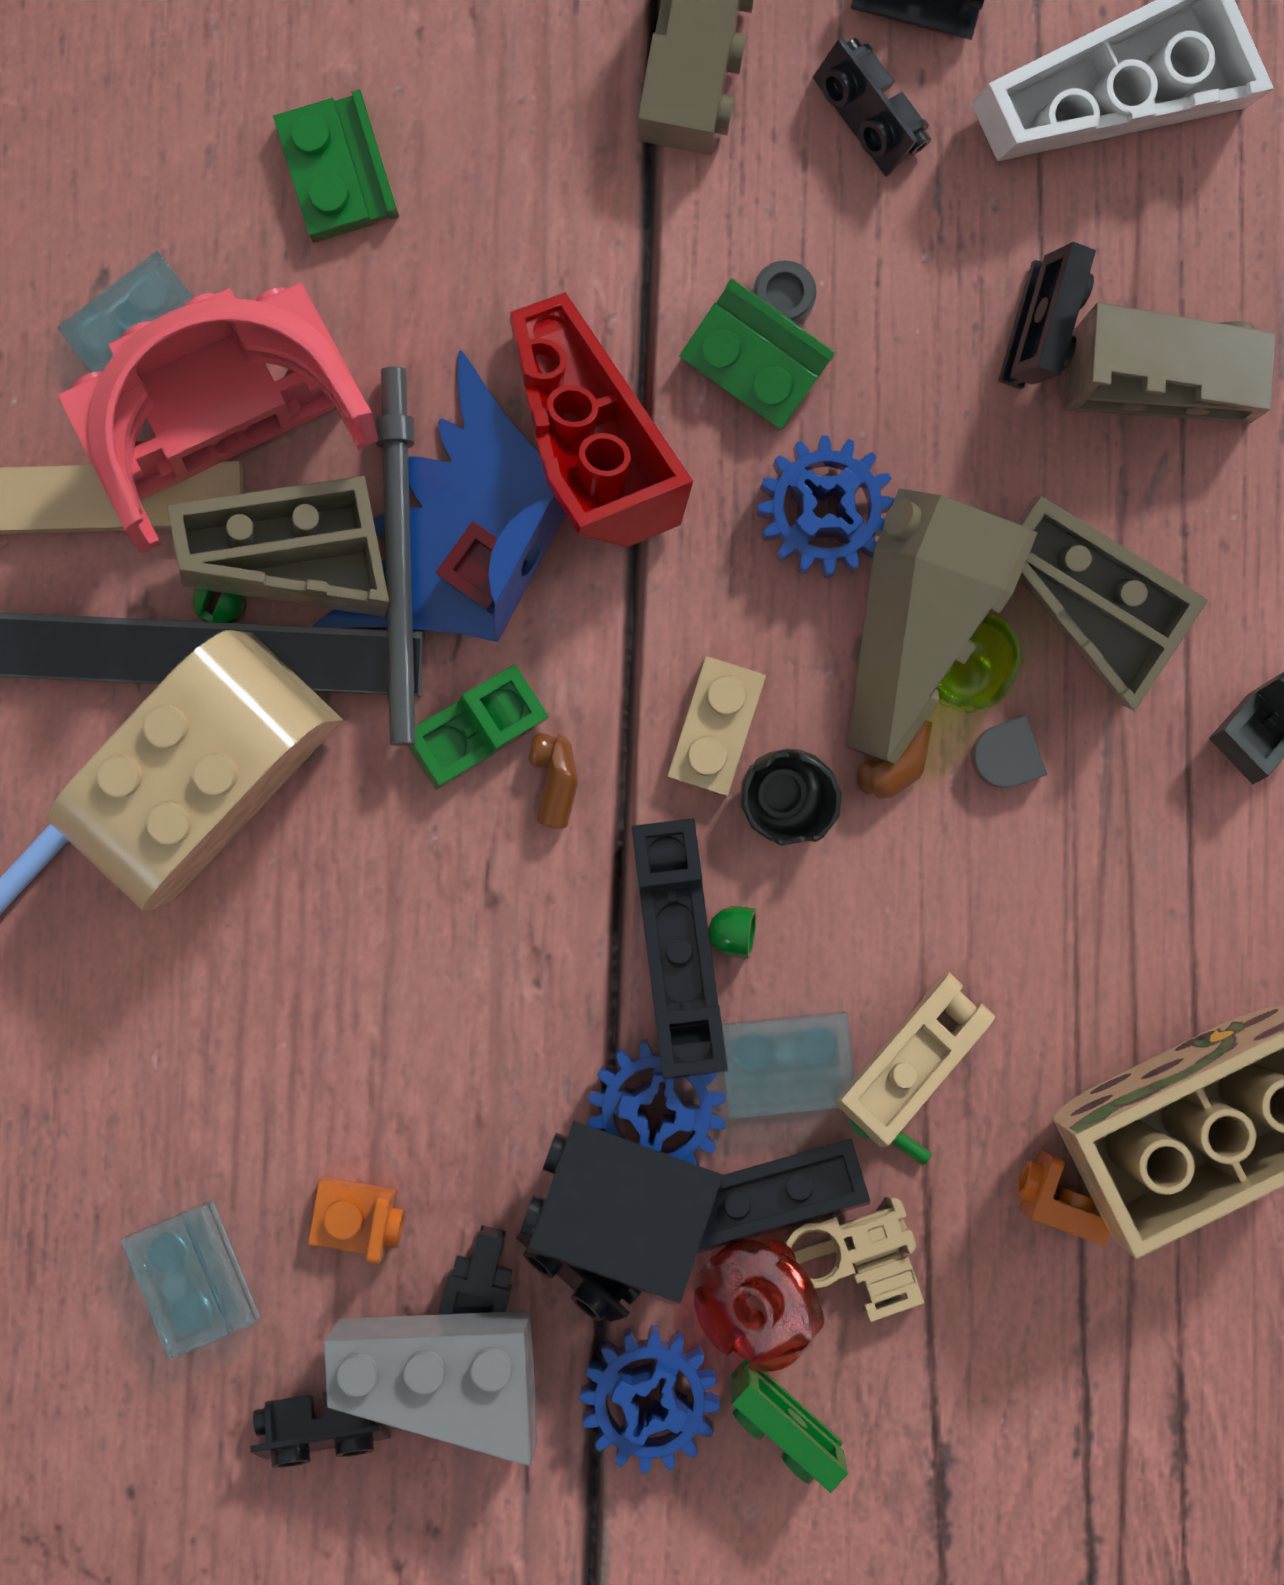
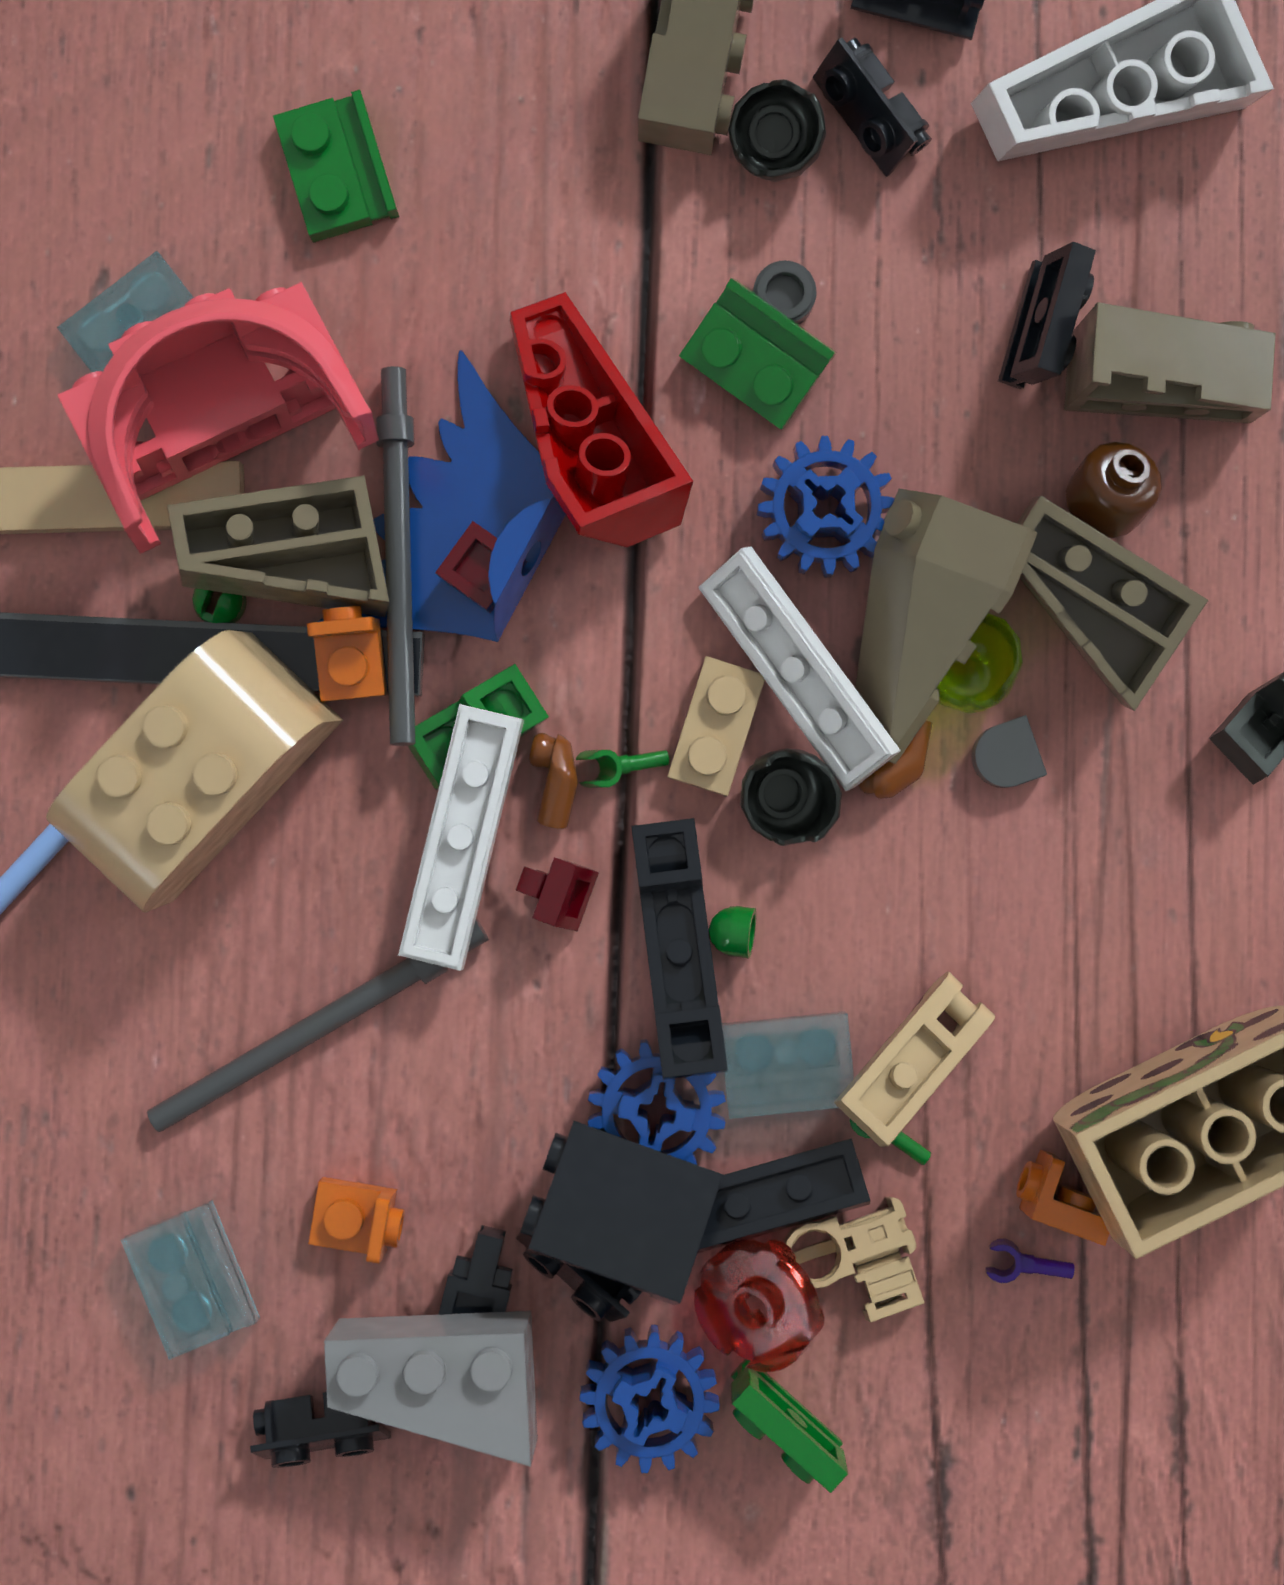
none -> dark grey bar [147,919,489,1132]
none -> orange bracket [307,606,388,702]
none -> white tile [398,704,524,971]
none -> dark red tile [516,857,599,932]
none -> green hand [576,749,669,788]
none -> white tile [698,547,901,791]
none -> pearl dark grey hair [728,79,826,181]
none -> dark purple hand [986,1239,1075,1283]
none -> reddish brown head [1066,441,1162,538]

